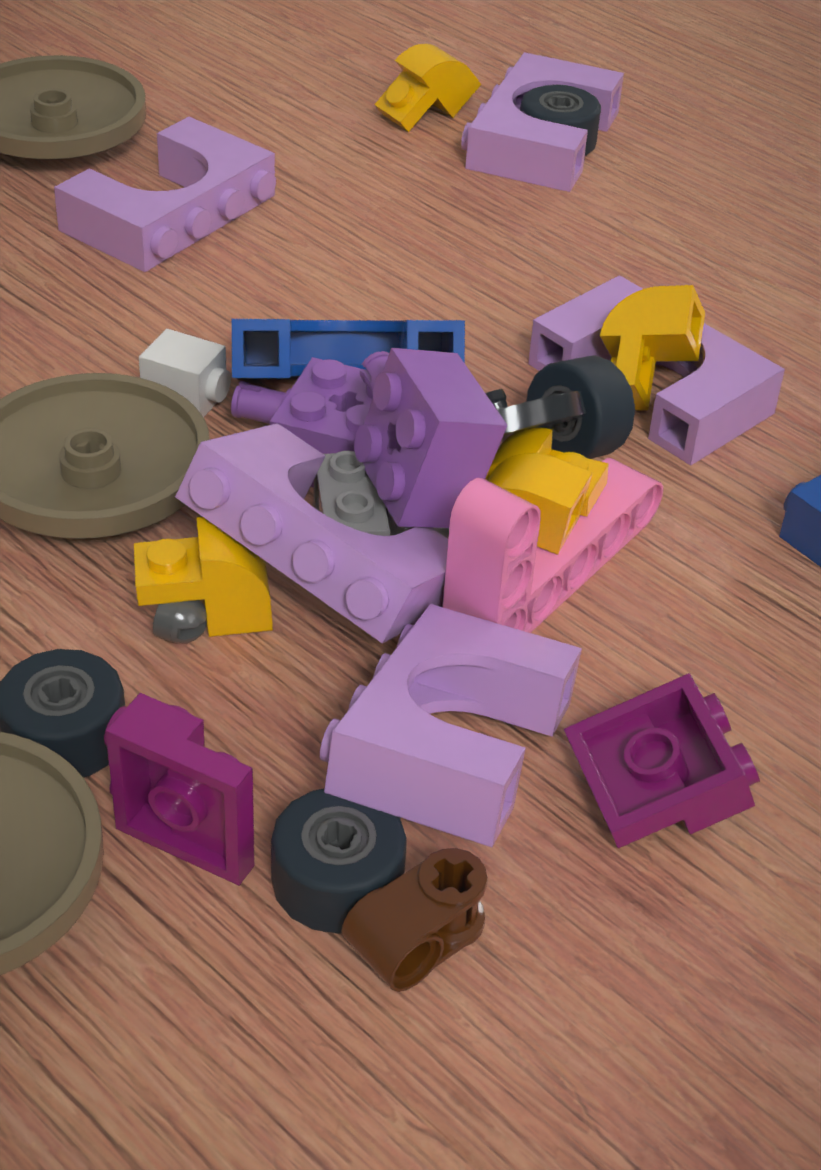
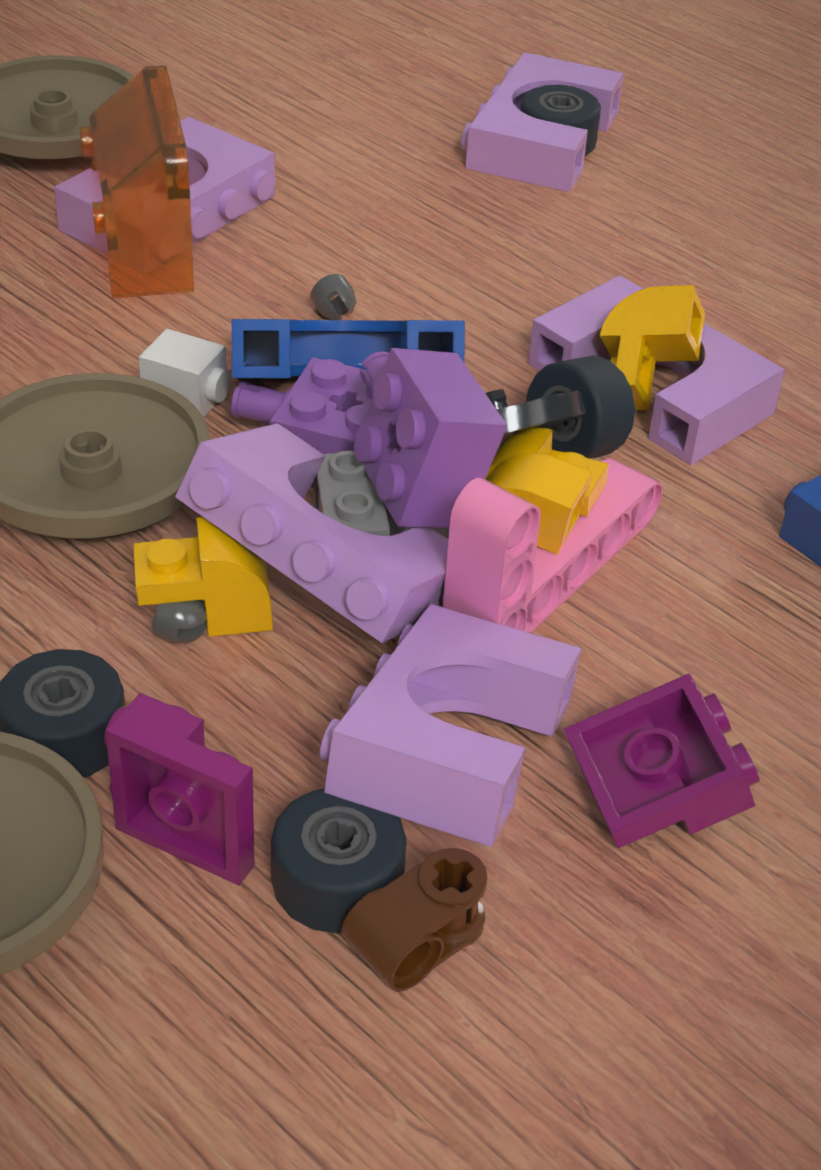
yellow brick [374,43,481,132] -> none
none -> clear orange windscreen [80,65,194,298]
none -> dark grey hinge [310,274,356,320]

